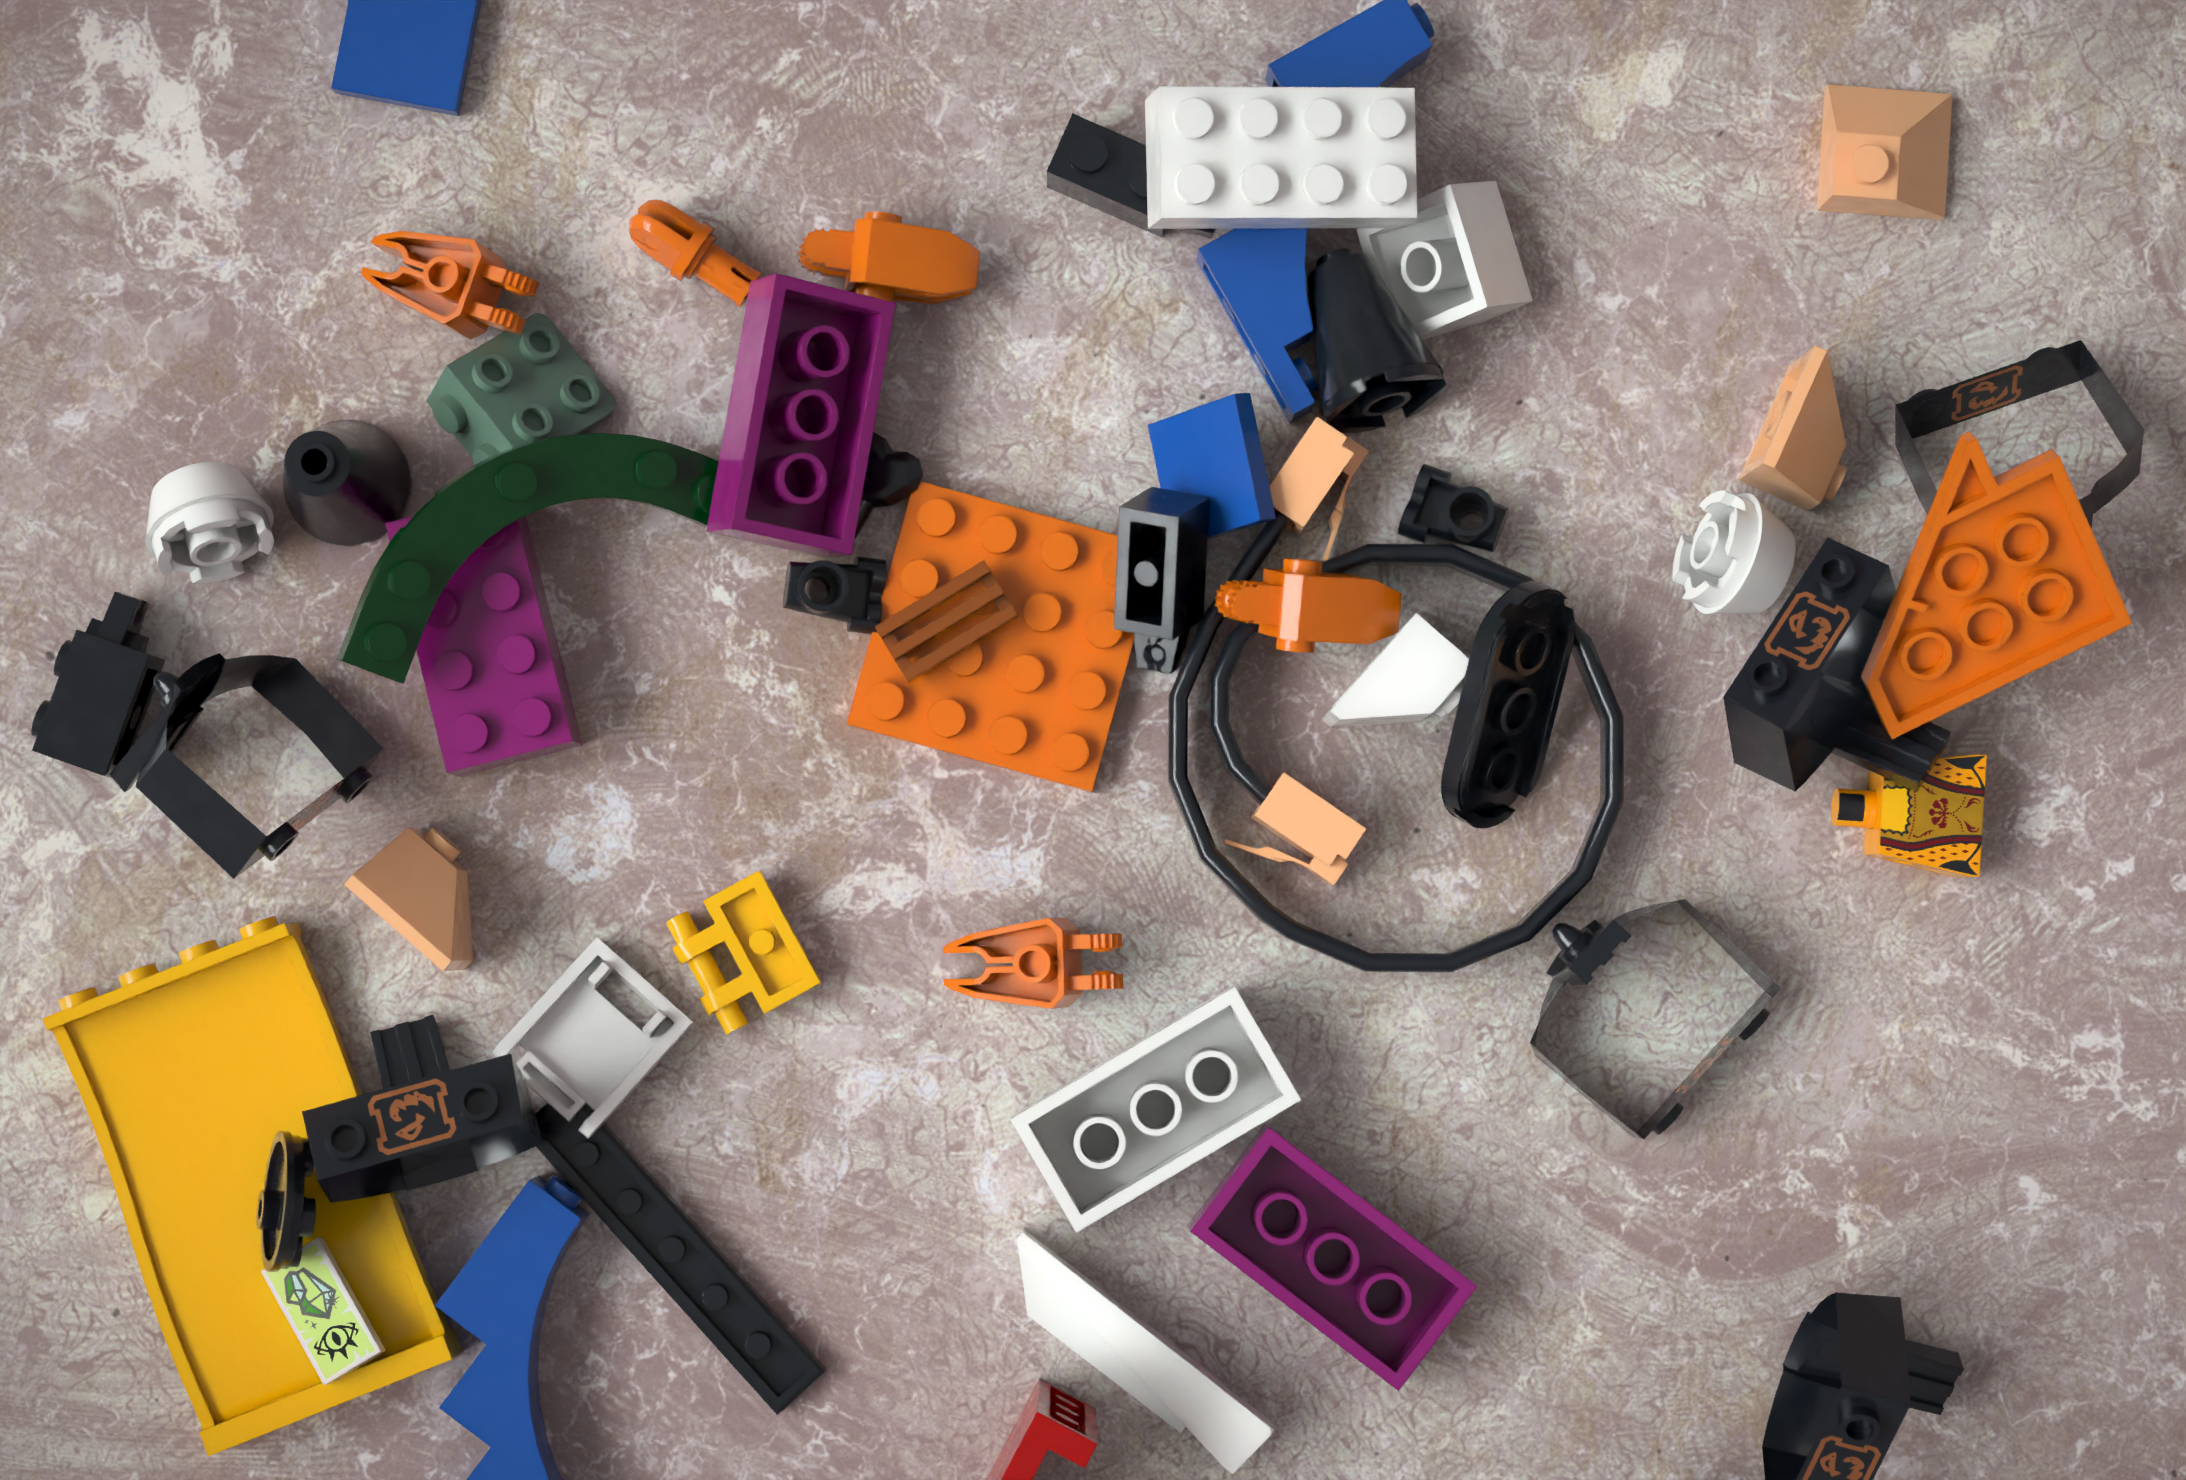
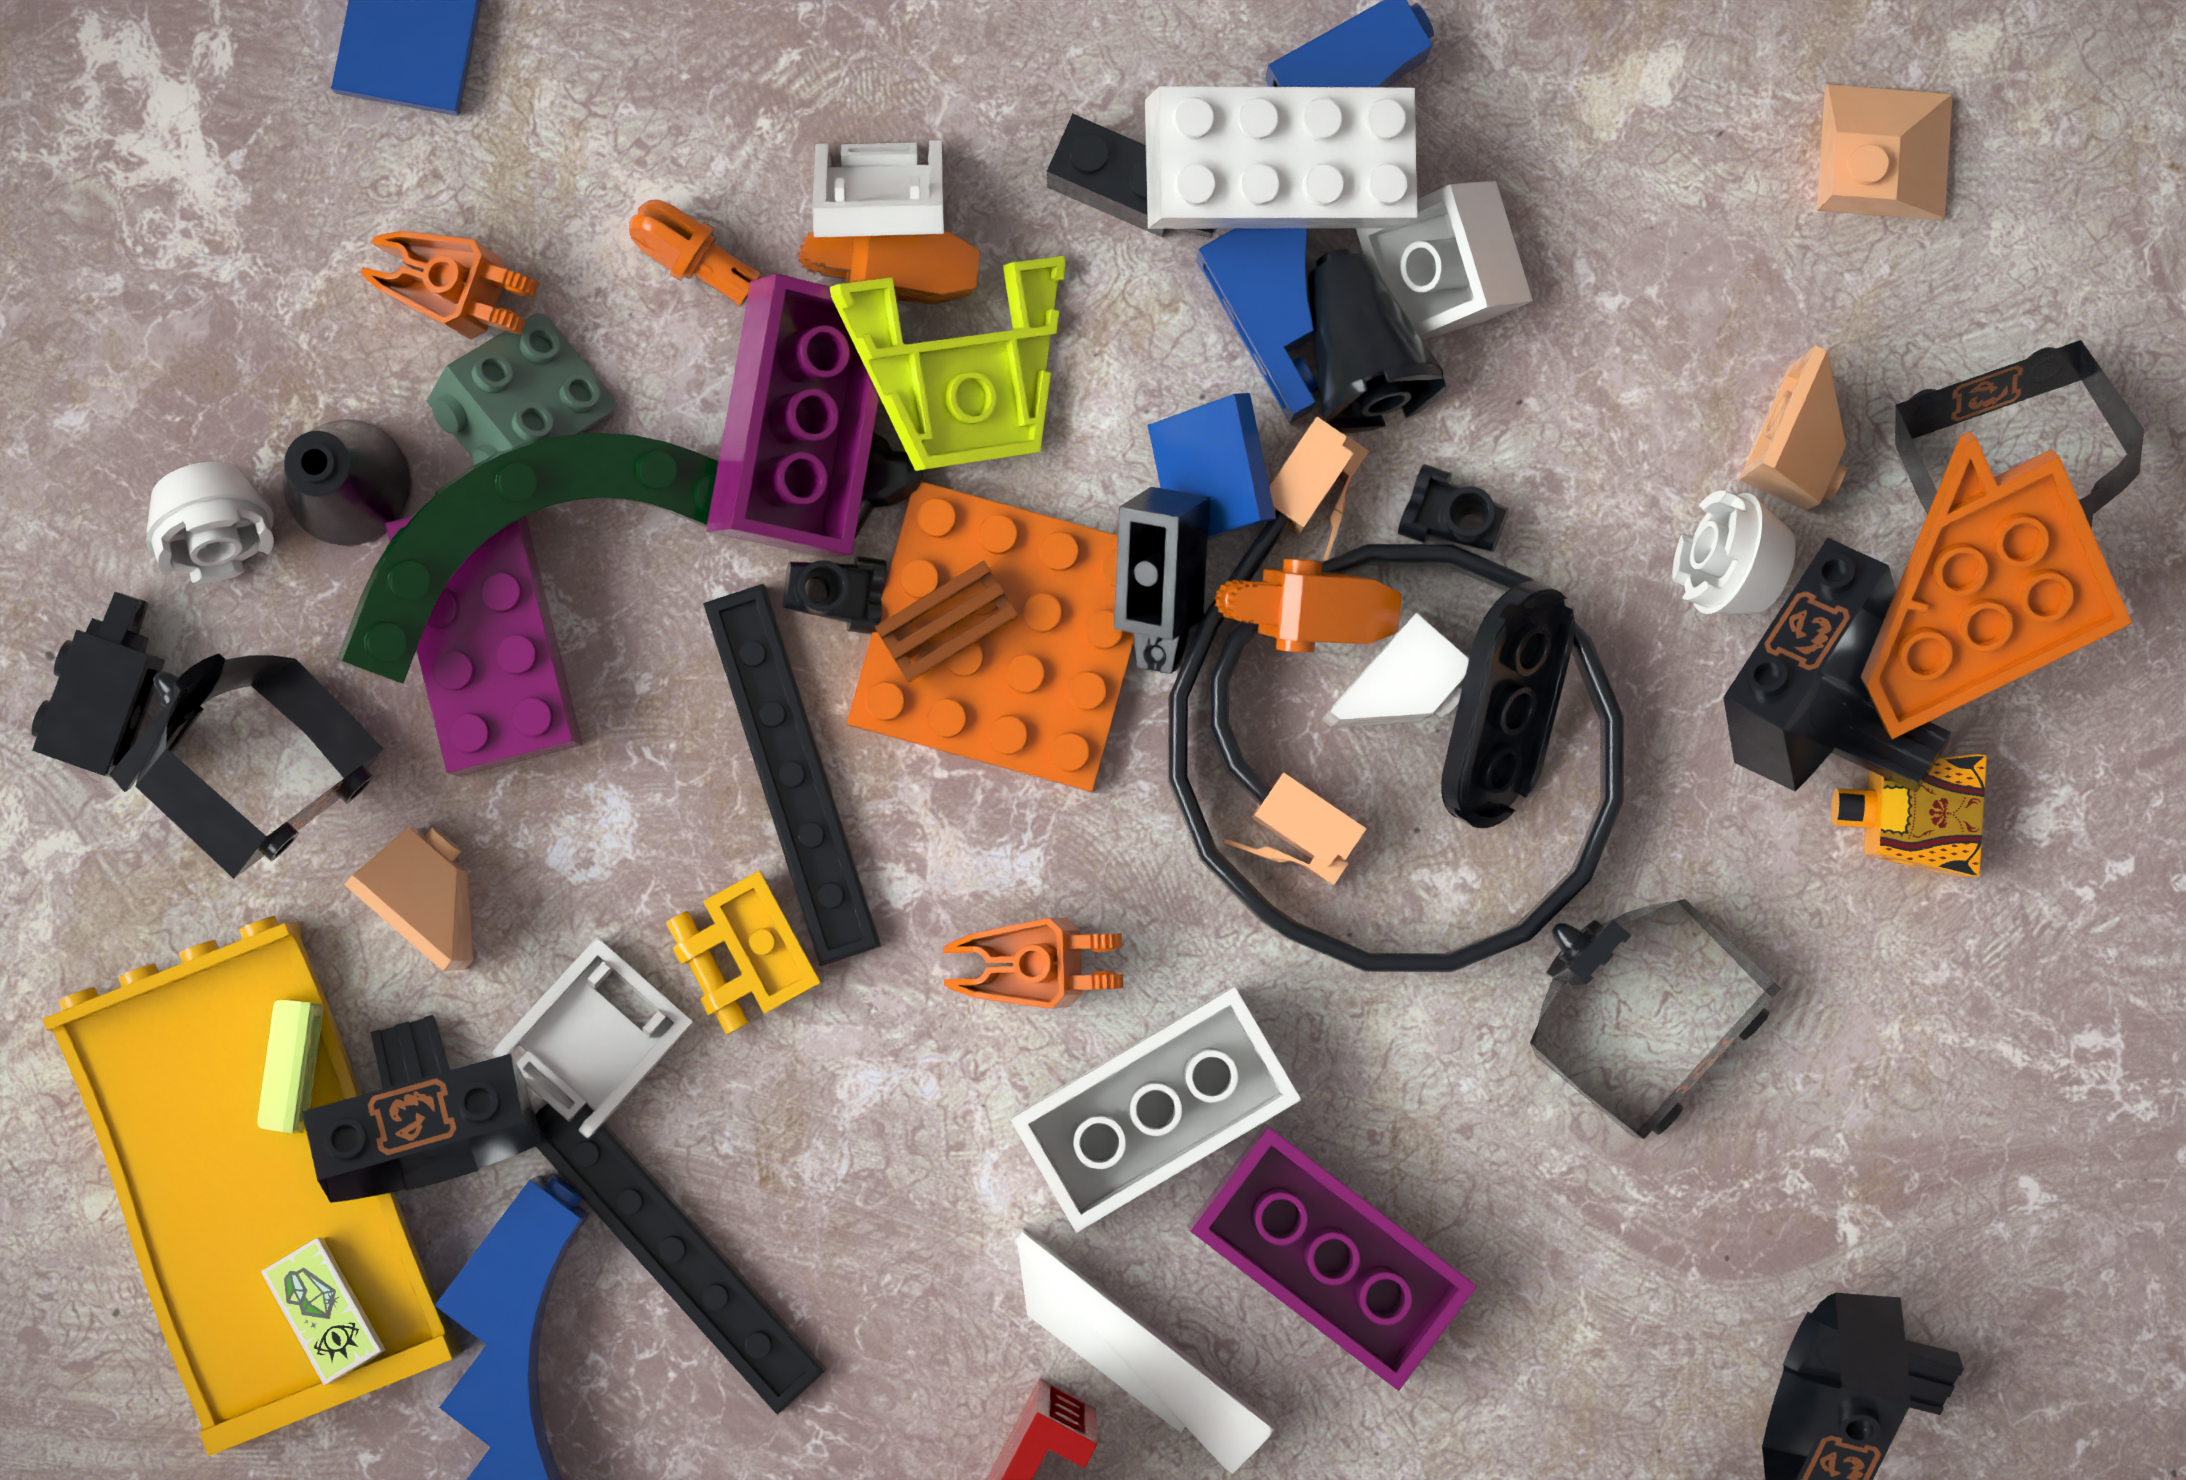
black piece [256,1131,316,1272] -> none
none -> yellowish green slope [257,1000,324,1133]
none -> black tile [703,583,882,966]
none -> white container [812,140,944,237]
none -> neon yellow wing [830,256,1066,471]

